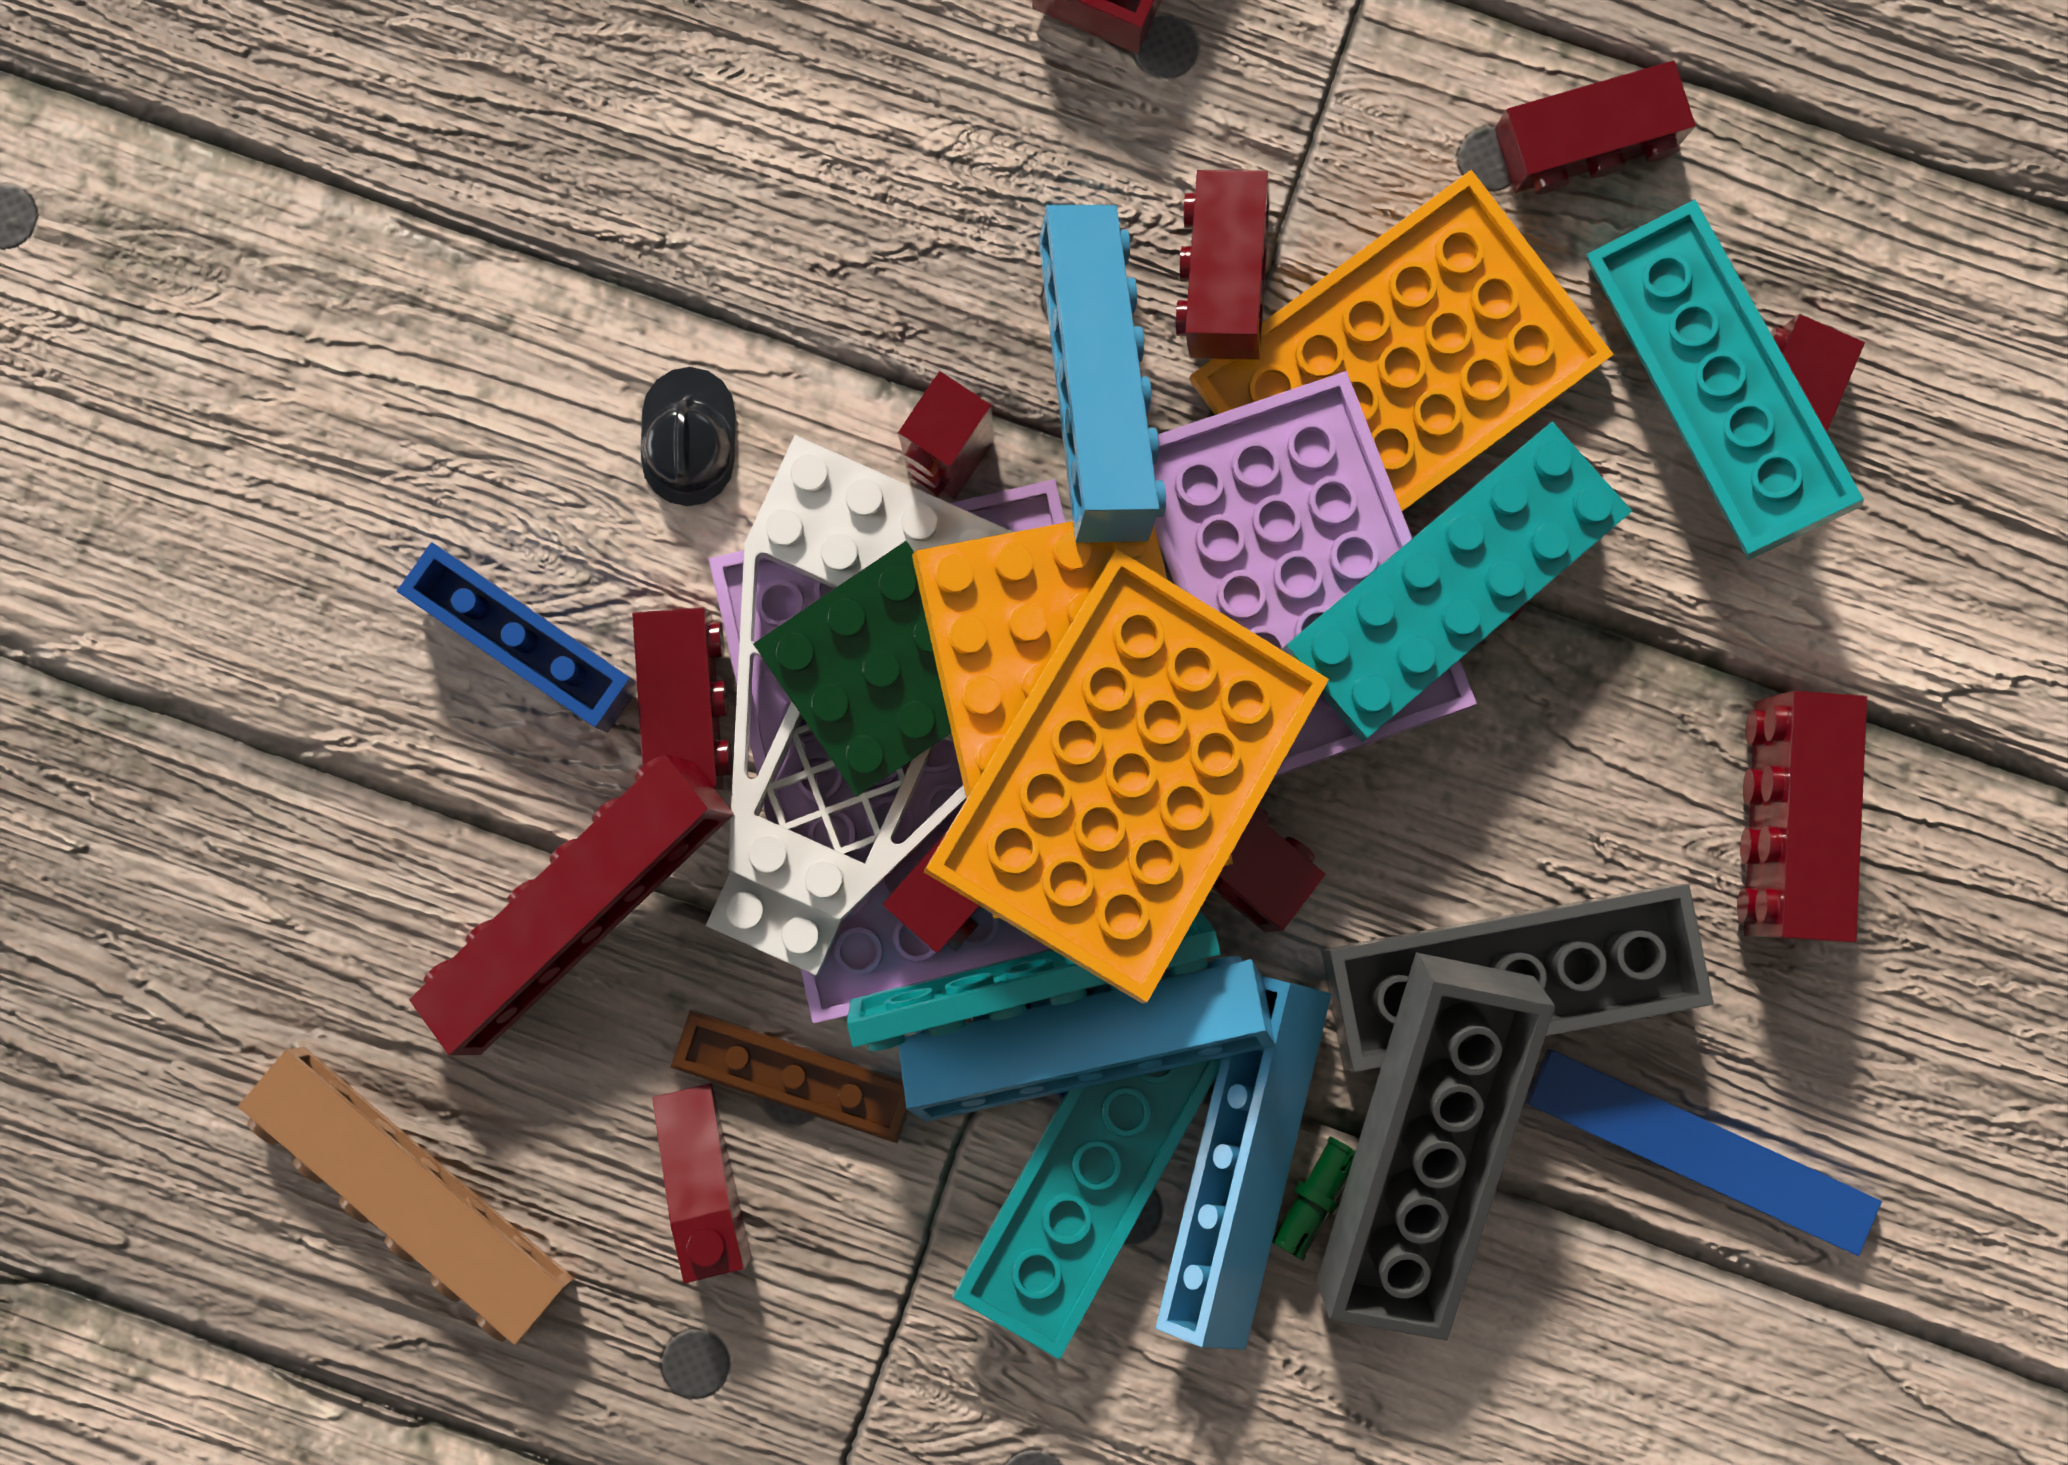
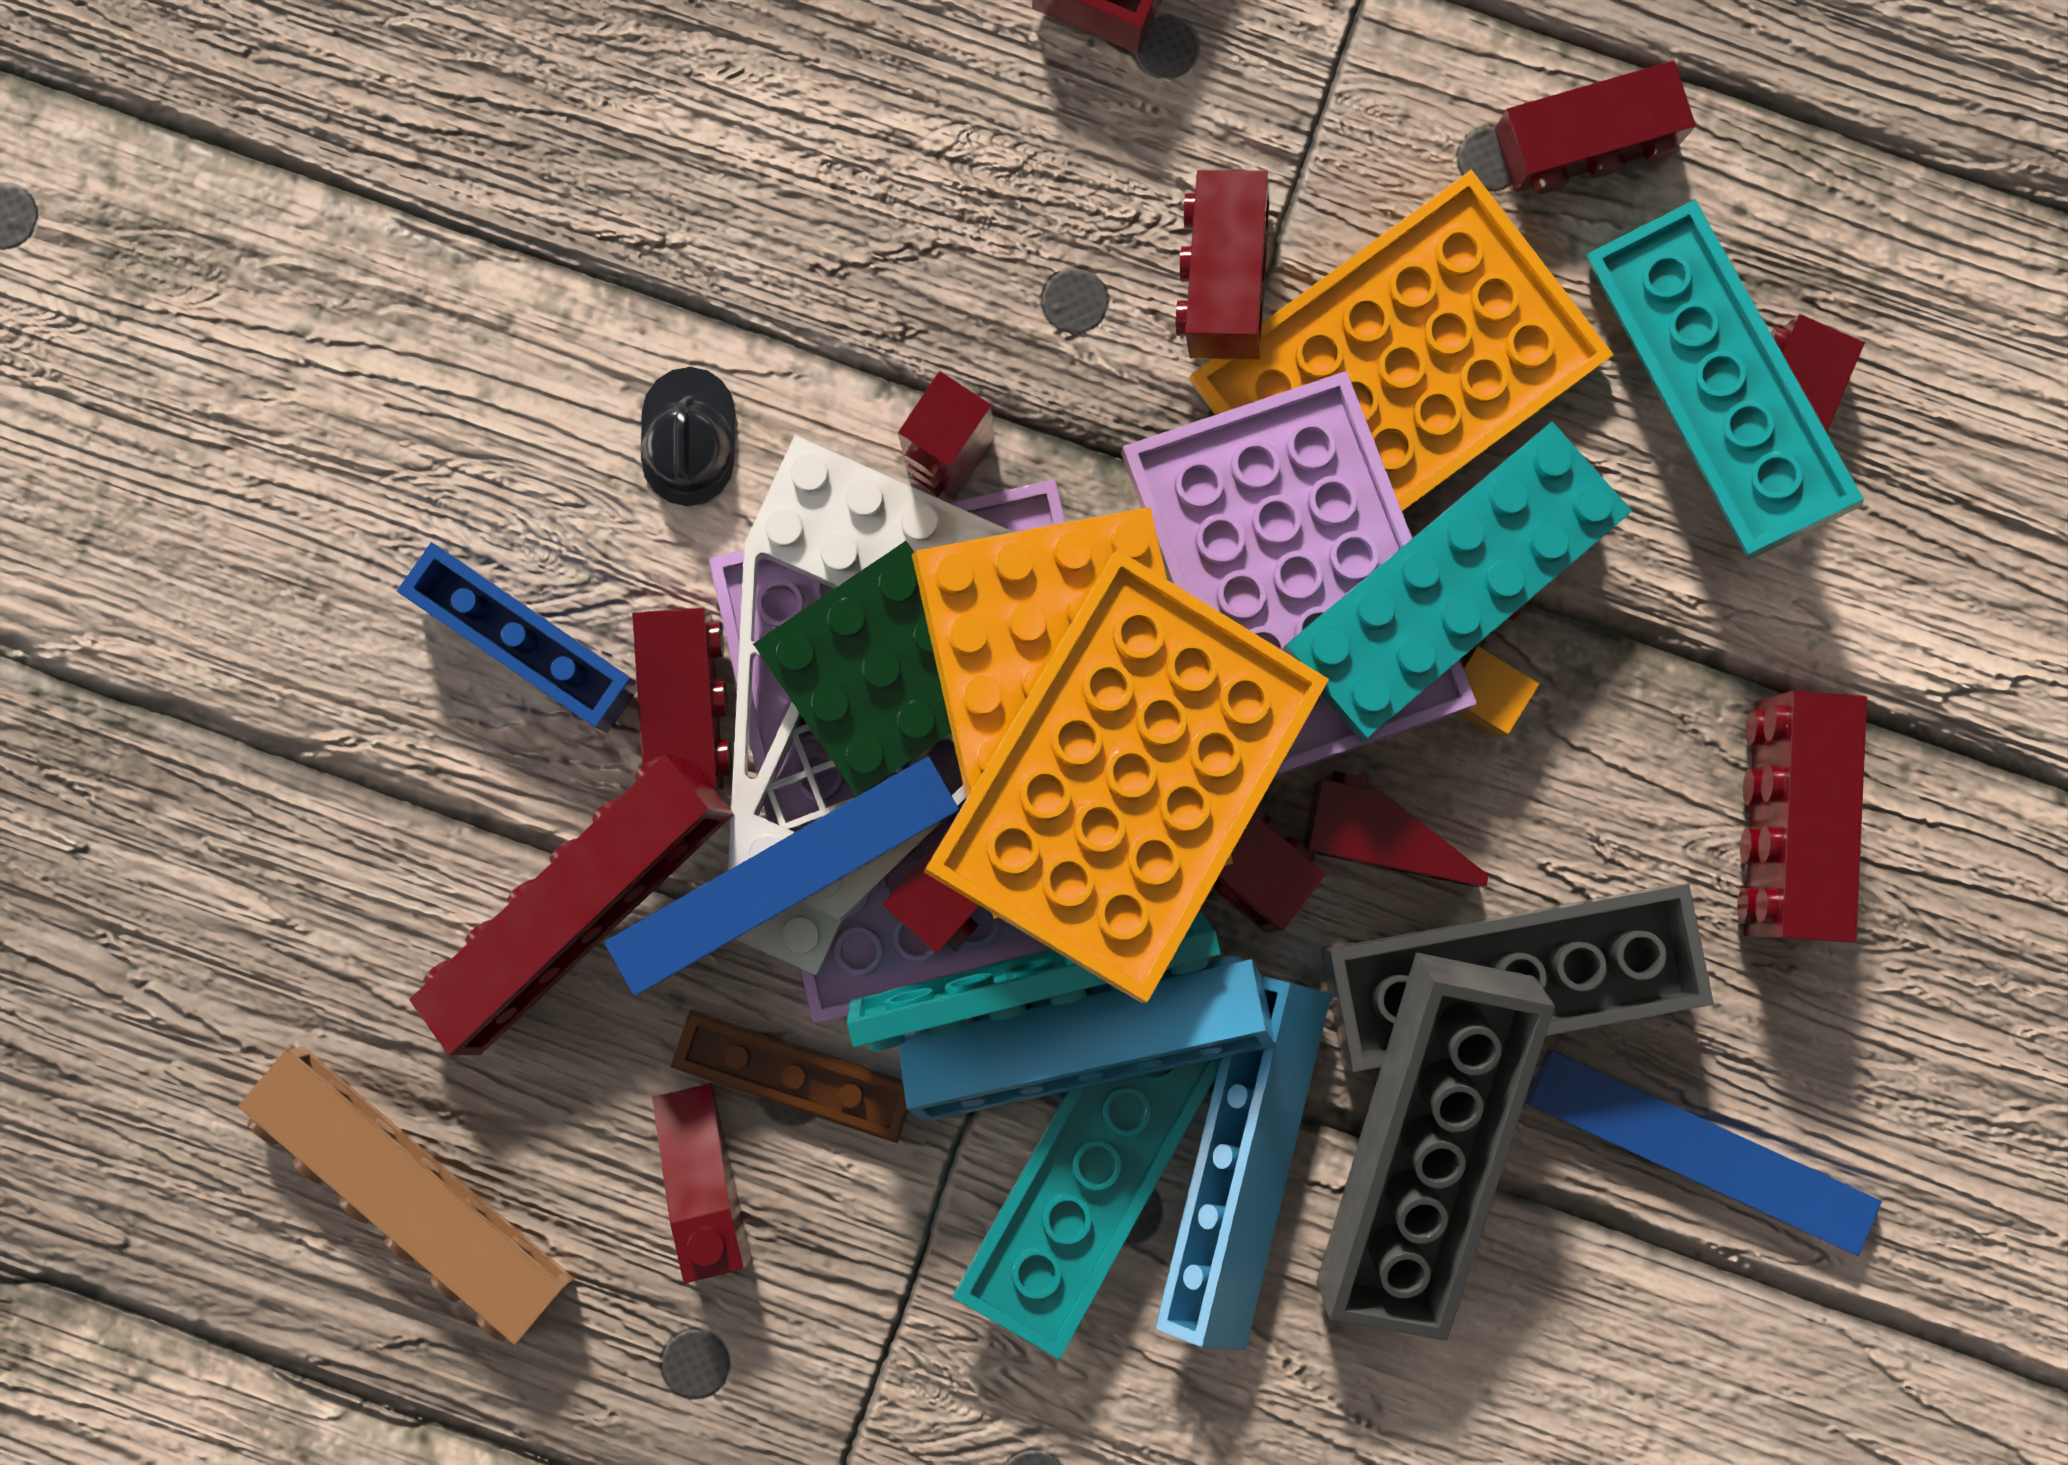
dark azure brick [1039,205,1166,543] -> none
dark green pin [1272,1136,1356,1261] -> none
none -> blue tile [604,756,960,996]
none -> dark red slope [1303,771,1489,887]
none -> light orange brick [1456,646,1539,739]

